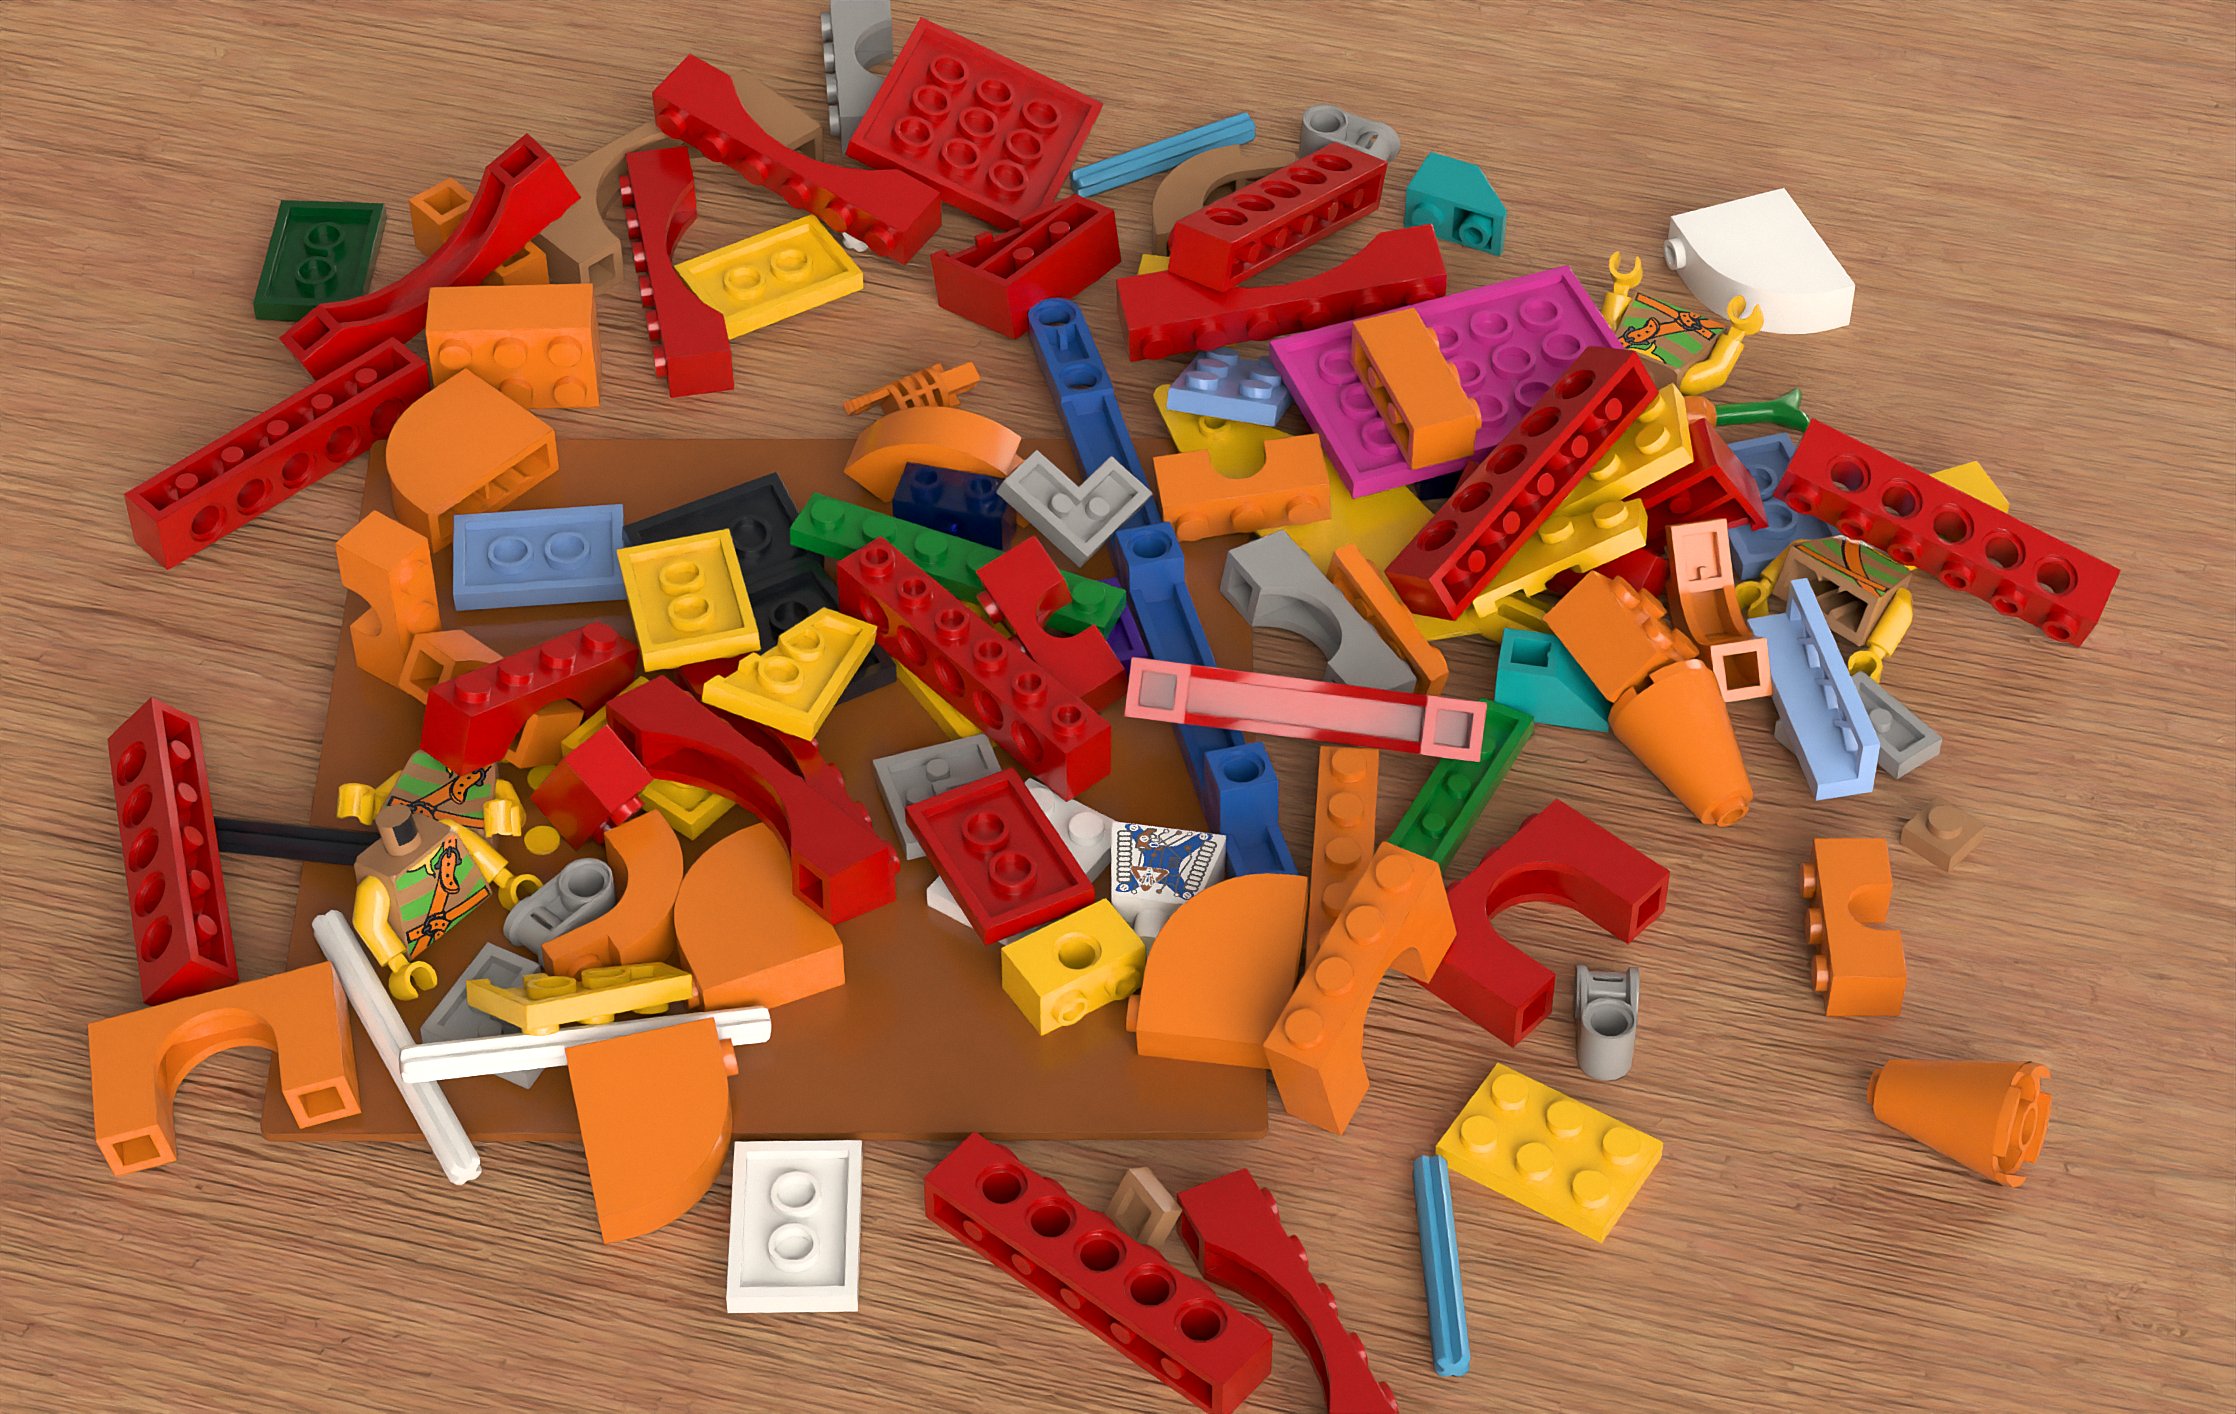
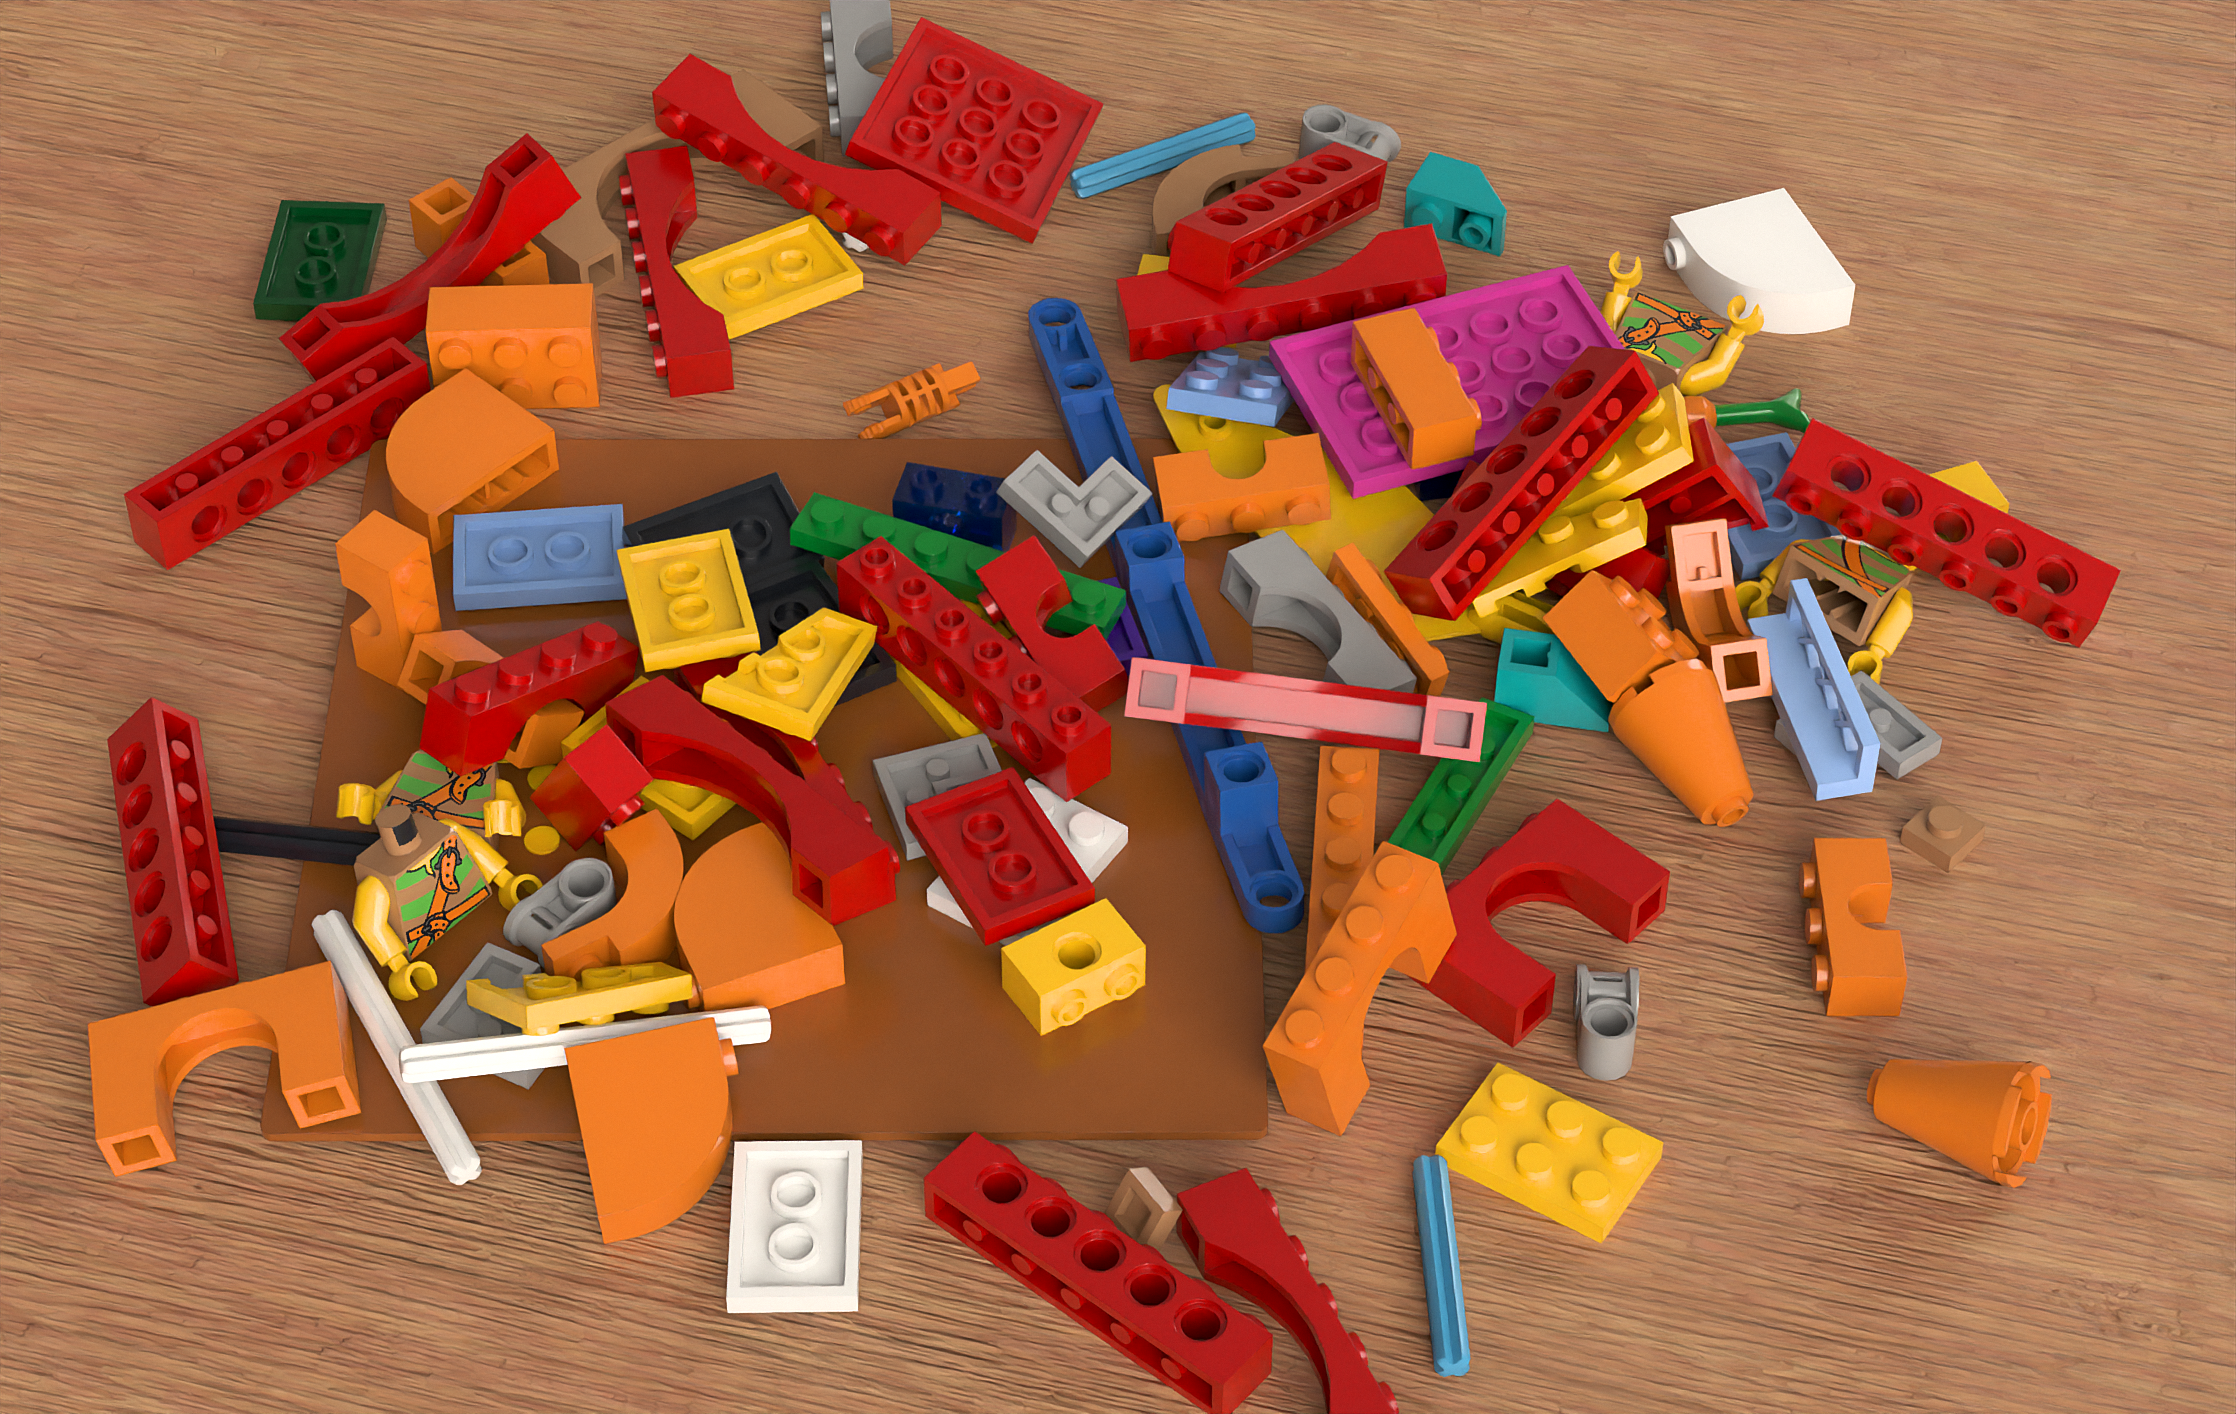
orange arch [843,406,1030,528] -> none
red wedge [930,194,1122,340] -> none
torso [1111,821,1226,960] -> none
orange brick [1126,873,1308,1070] -> none

